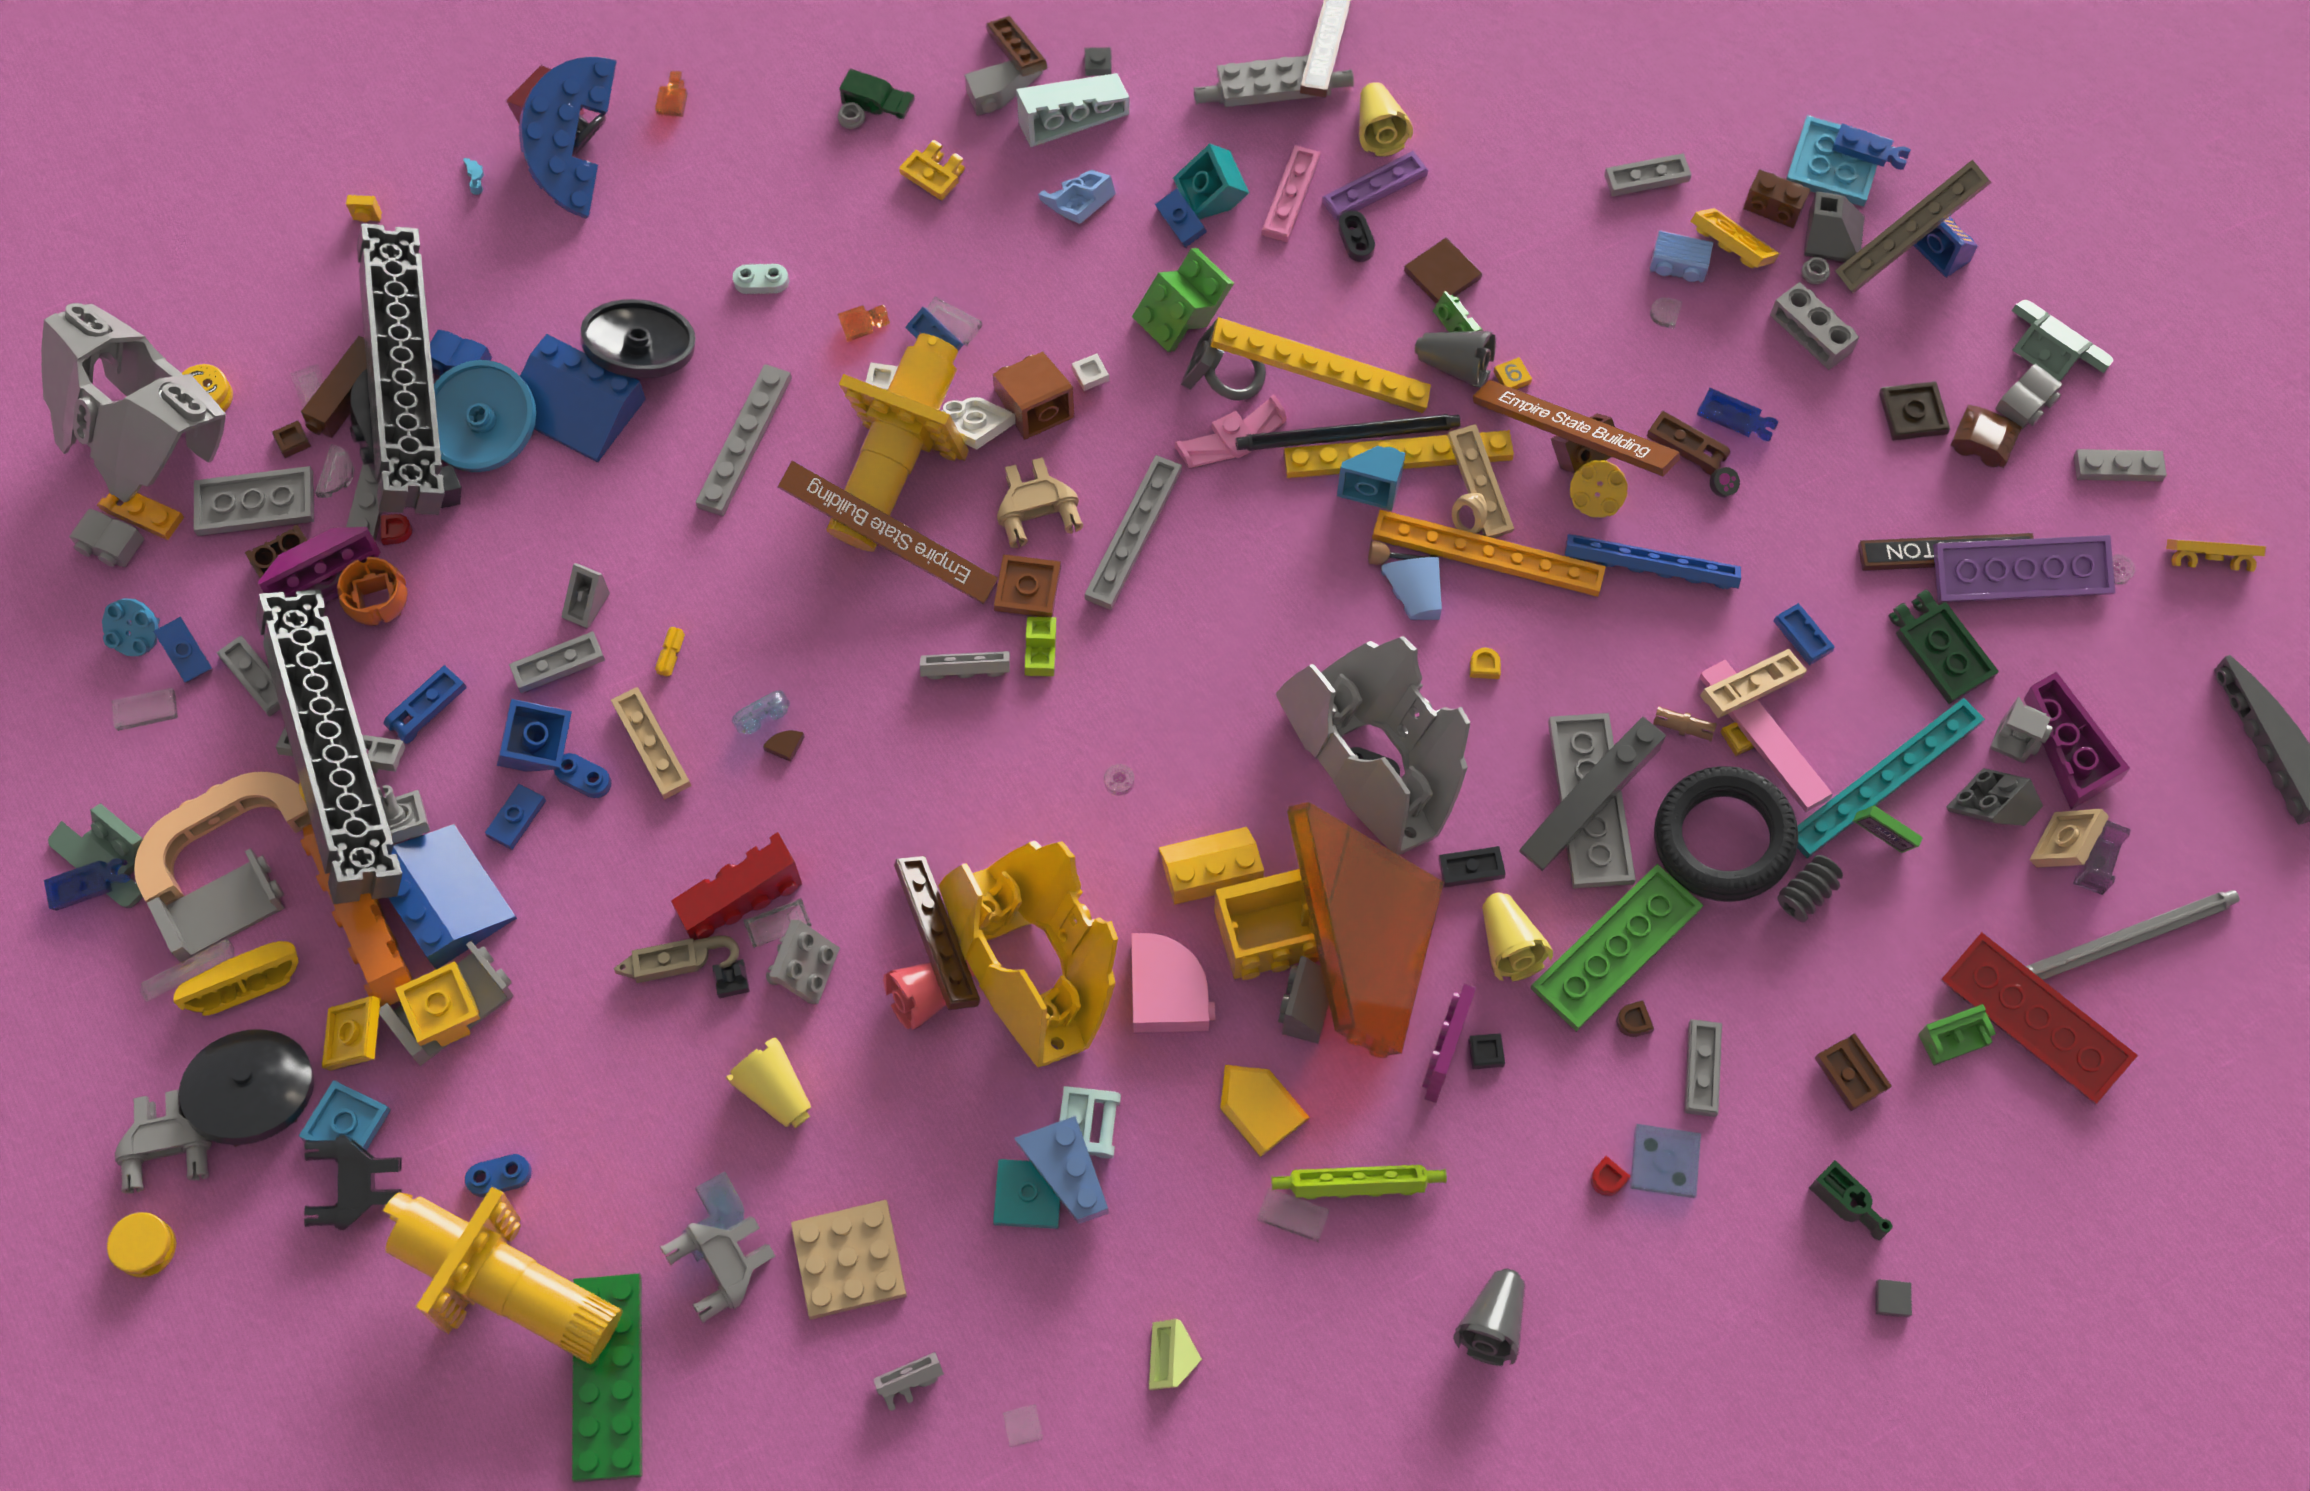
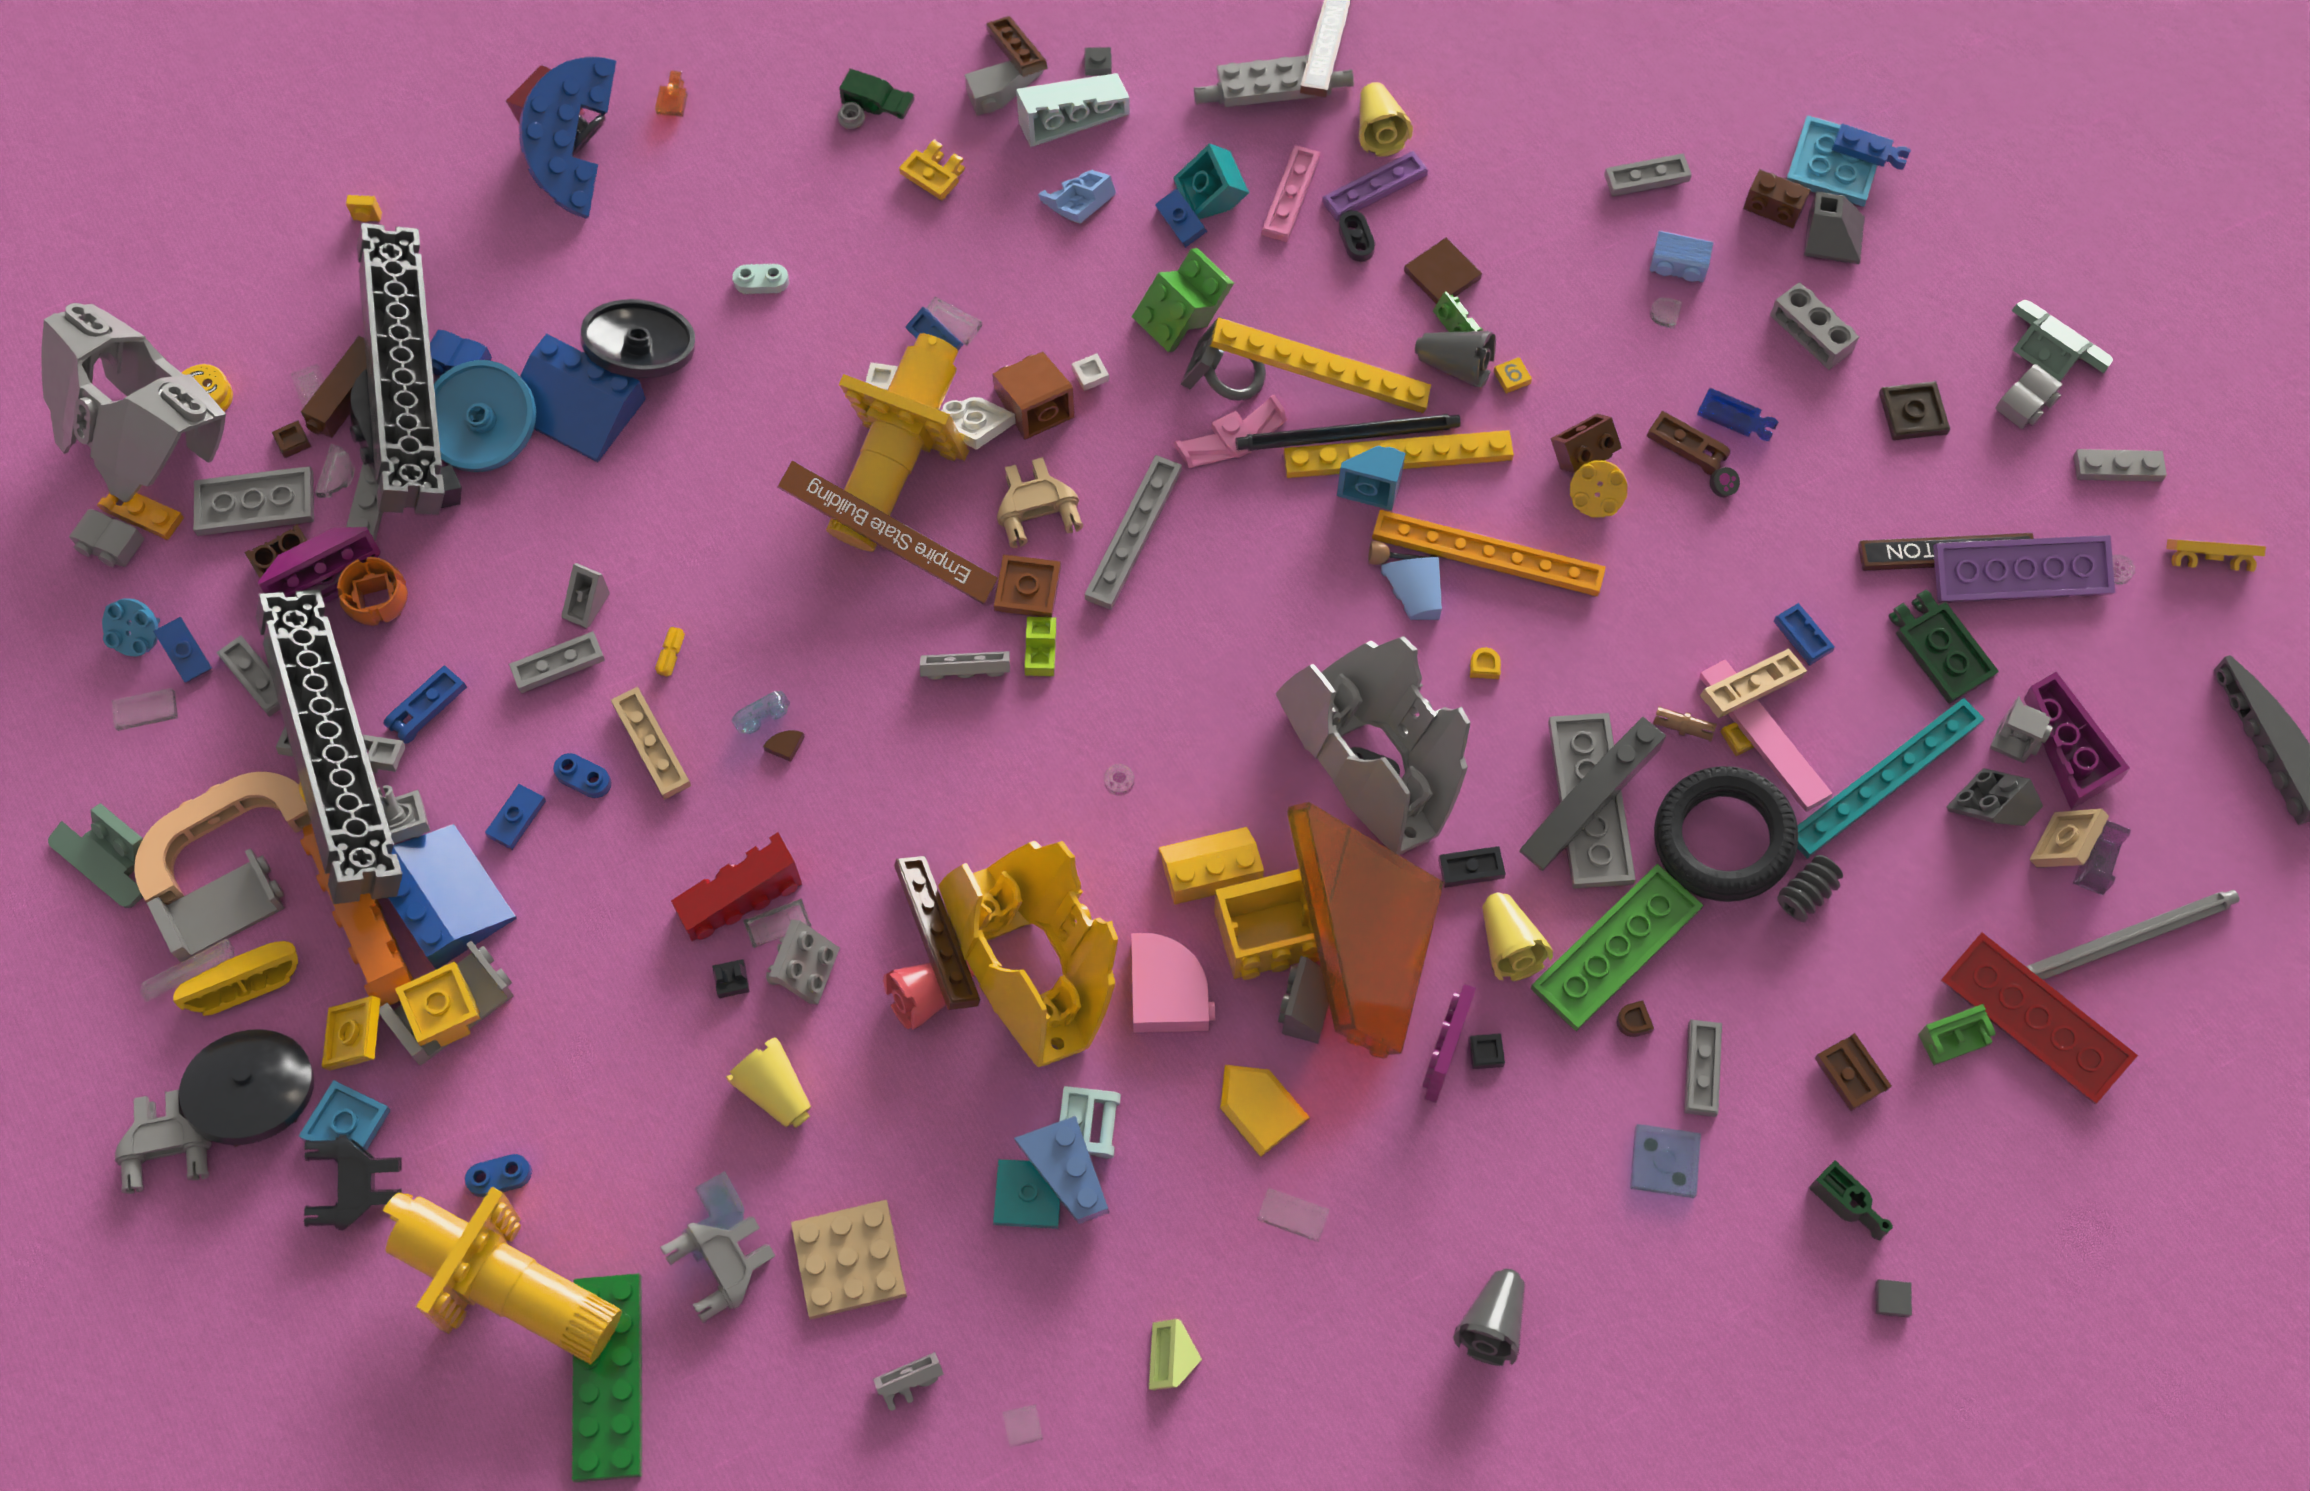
clear blue plate [44,858,131,911] -> none
yellow head [107,1212,176,1278] -> none
red tile [381,514,412,545] -> none
medium azure piece [463,158,484,195] -> none
blue slope [496,699,572,772] -> none
dark tan plate [614,935,740,983] -> none
light grey plate [695,364,792,516] -> none
clear orange plate [837,305,890,342] -> none
lime plate [1271,1165,1447,1199] -> none
tan plate [1448,424,1514,538] -> none
tan piece [1452,493,1487,534] -> none
dark orange tile [1473,380,1680,477] -> none
blue plate [1565,534,1741,589] -> none
red tile [1591,1156,1631,1196] -> none
yellow plate [1690,208,1780,268] -> none
light grey plate [1801,257,1830,284] -> none
dark tan plate [1835,159,1992,293] -> none
tile [1853,805,1923,853] -> none
blue slope [1913,217,1978,278] -> none
reddish brown slope [1950,405,2022,468] -> none

